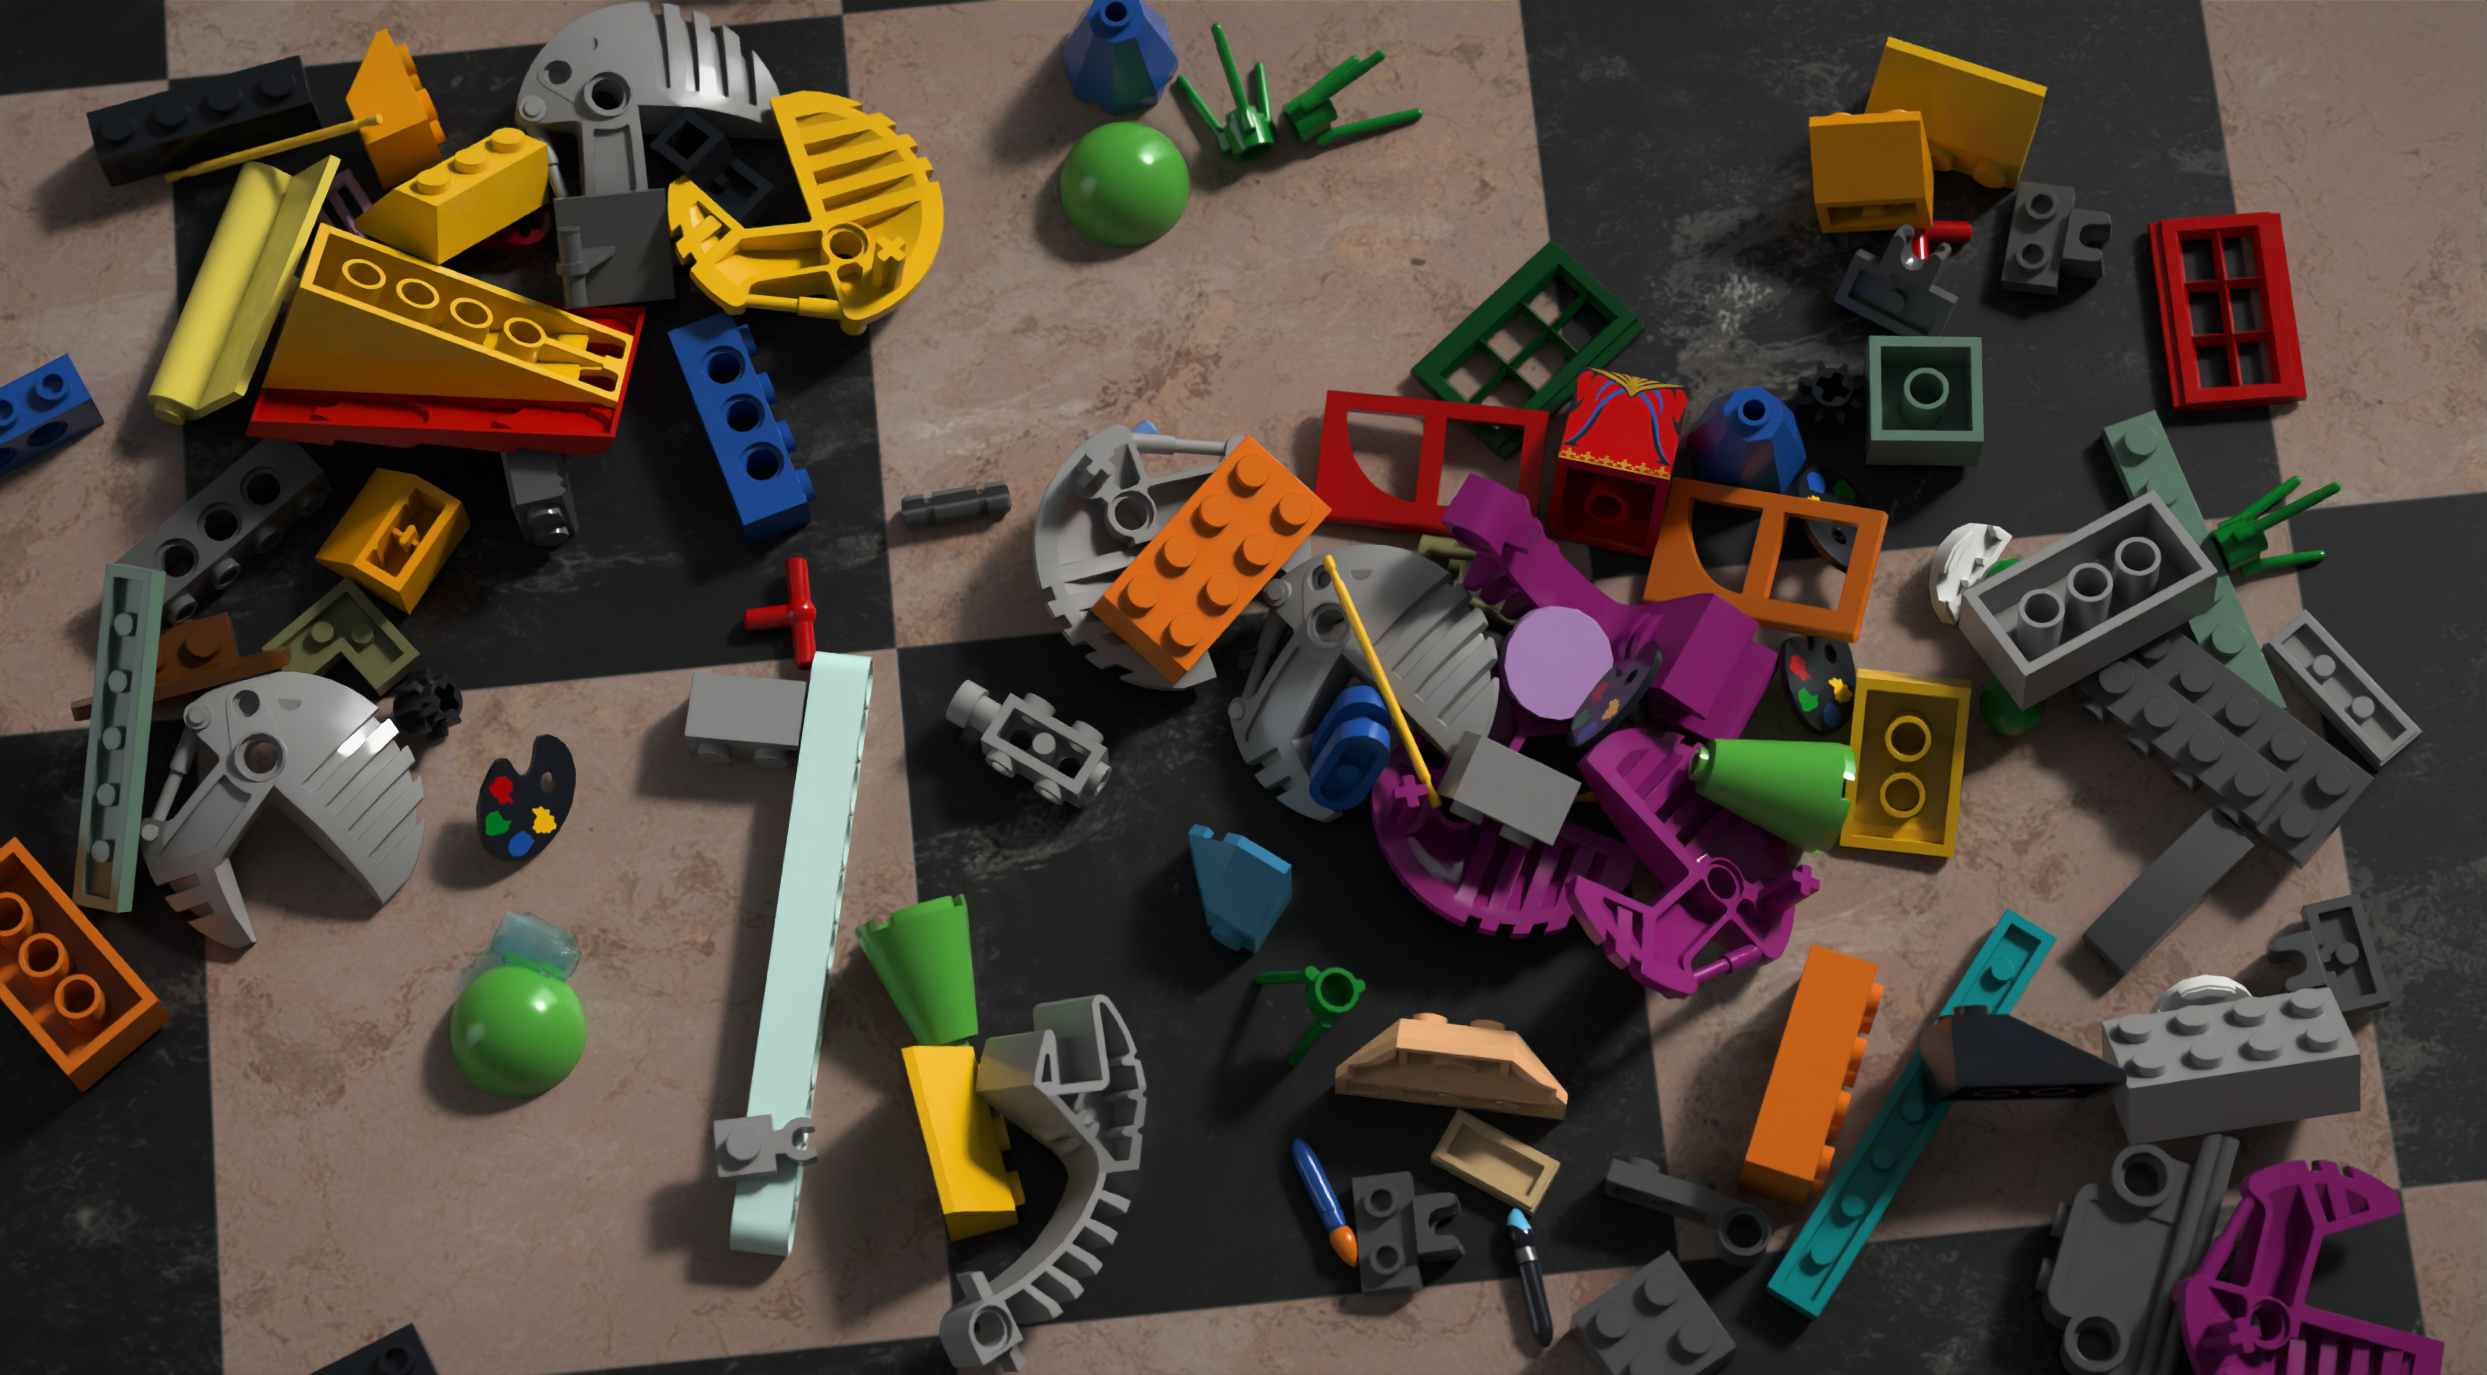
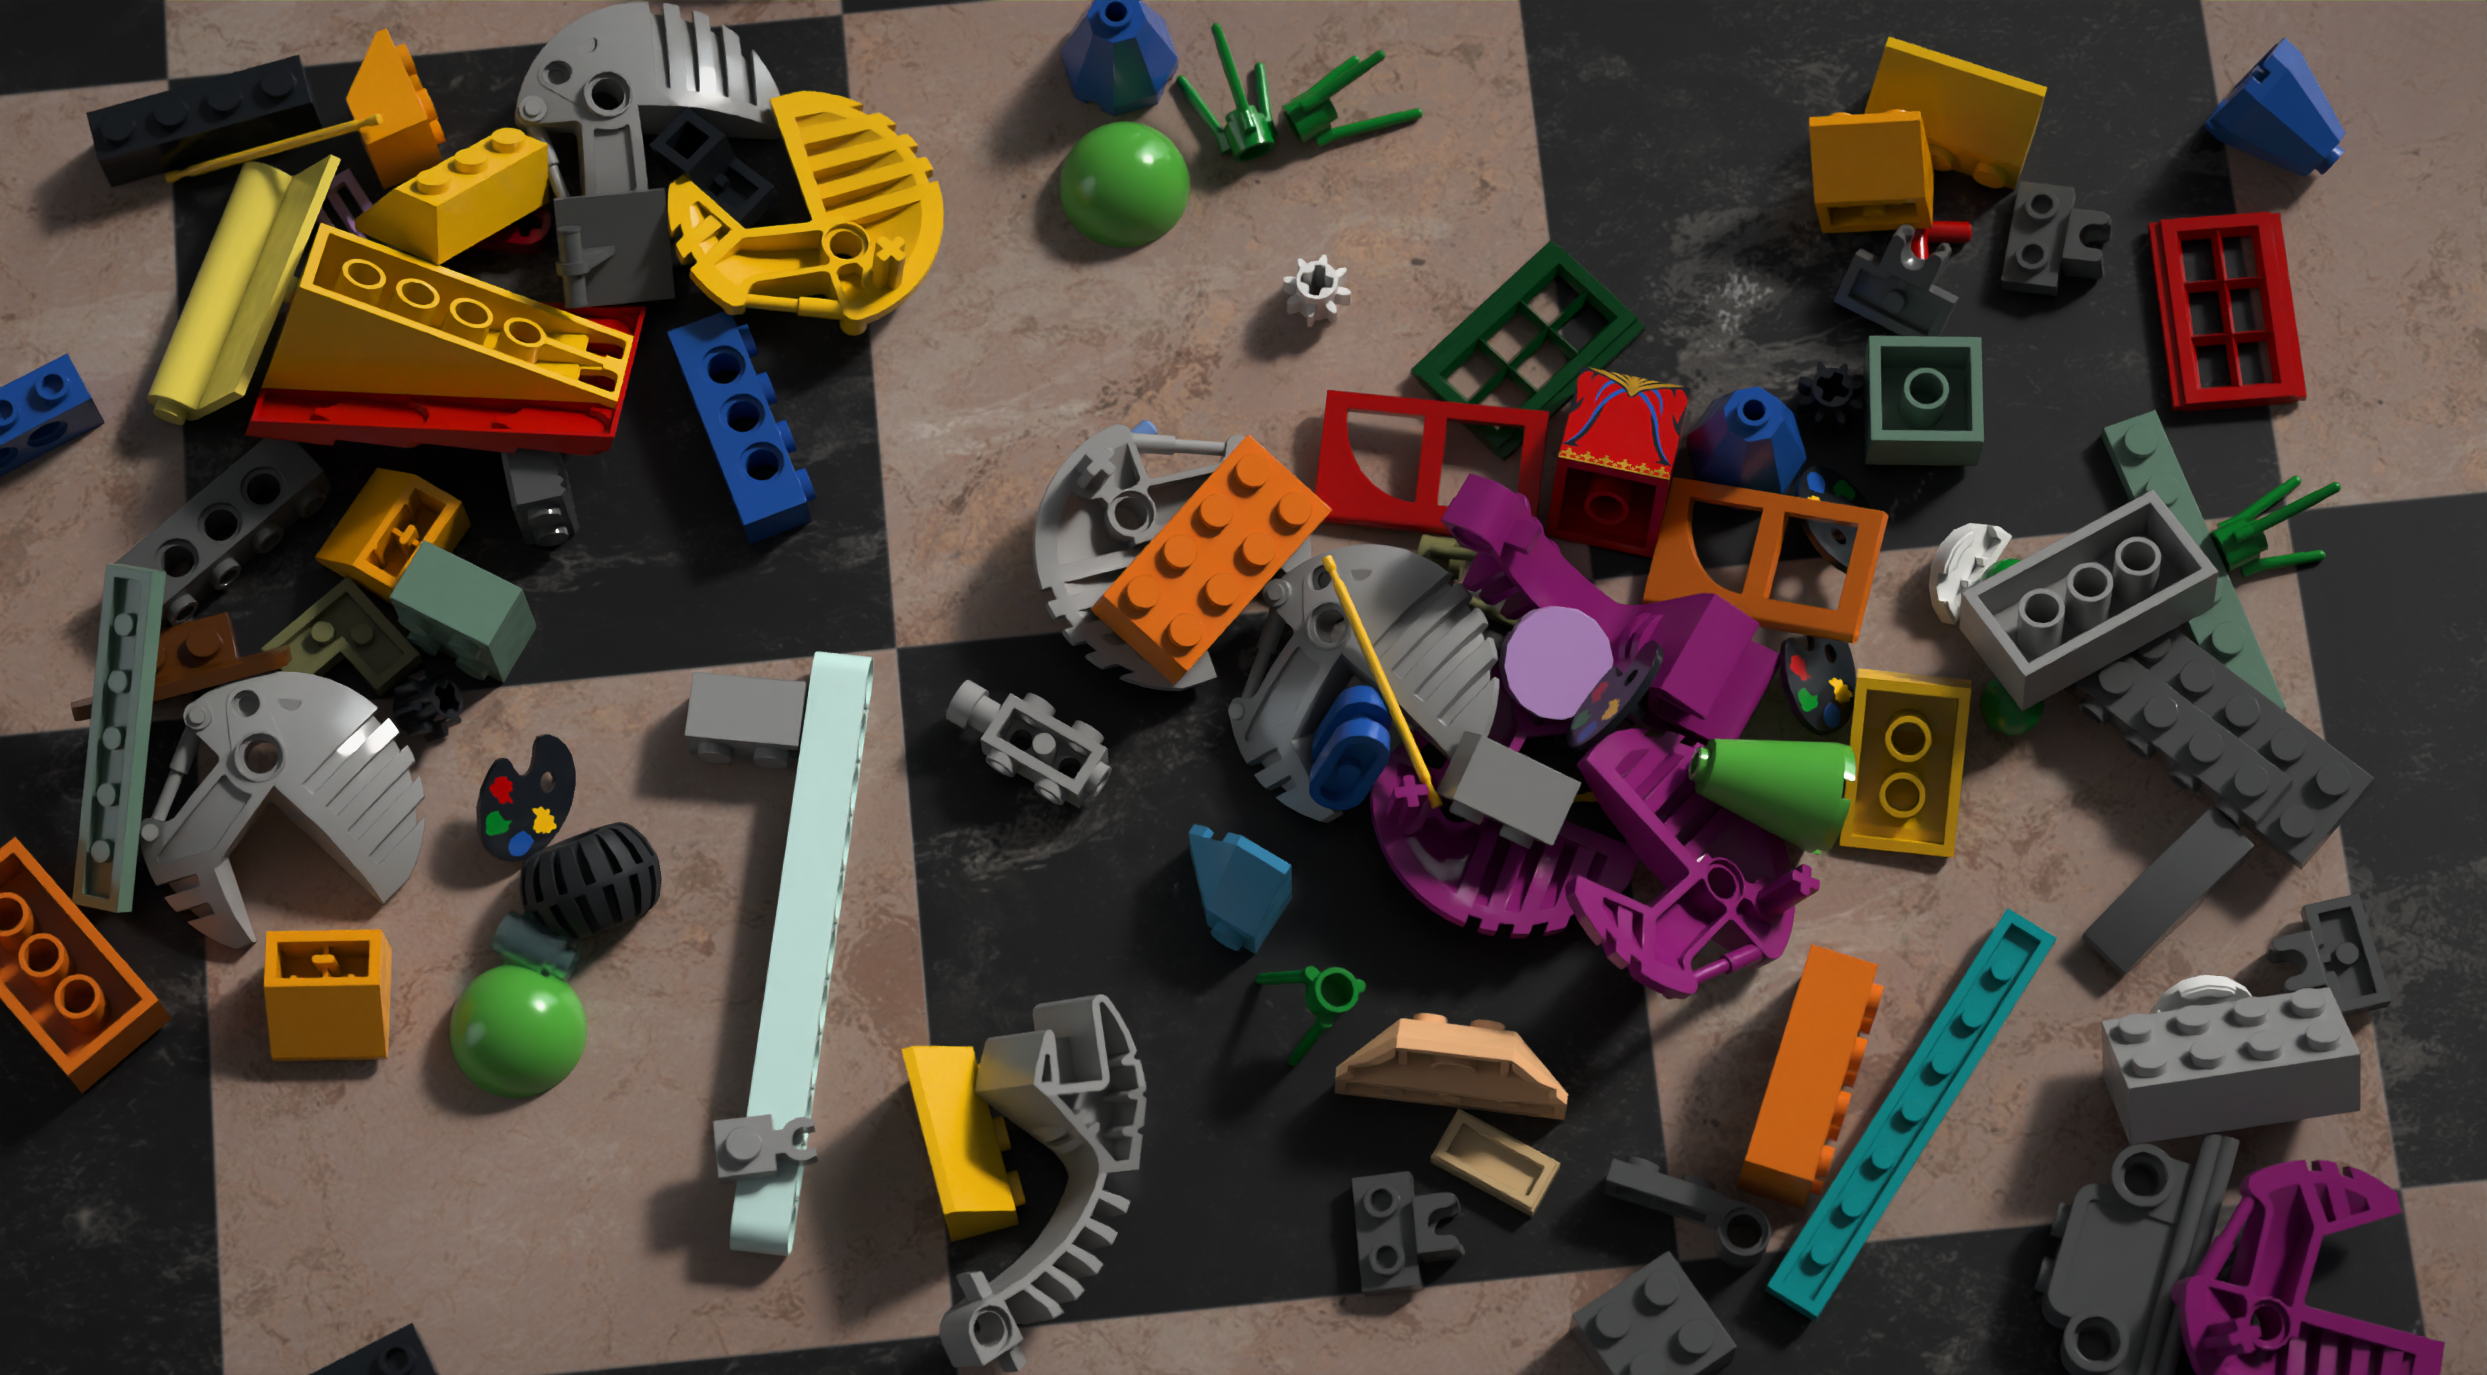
red piece [744,557,816,670] -> none
bright green cone [854,894,979,1047] -> none
dark grey axle [901,481,1011,529] -> none
blue piece [1291,1139,1359,1267] -> none
black piece [1506,1208,1554,1348] -> none
black slope [1919,1005,2127,1103] -> none
light grey tile [2261,609,2422,772] -> none
none -> light orange slope [264,929,392,1061]
none -> sand green brick [390,540,537,683]
none -> black wheel [519,822,662,943]
none -> white gear [1283,255,1351,327]
none -> blue cone [2203,37,2346,177]

